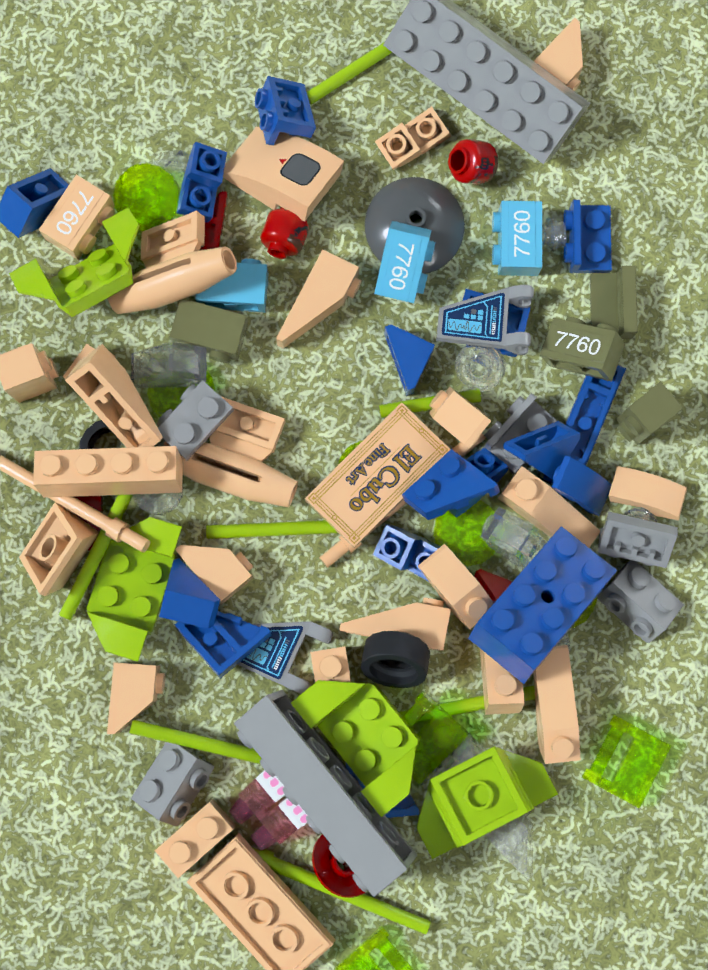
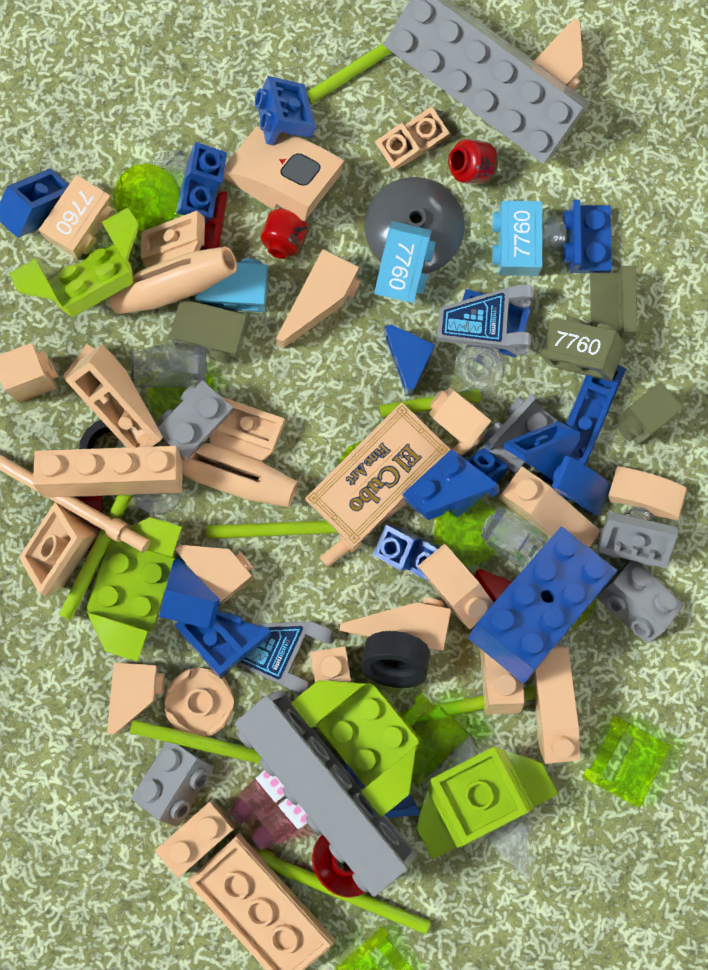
none -> light nougat tile [164,668,234,737]

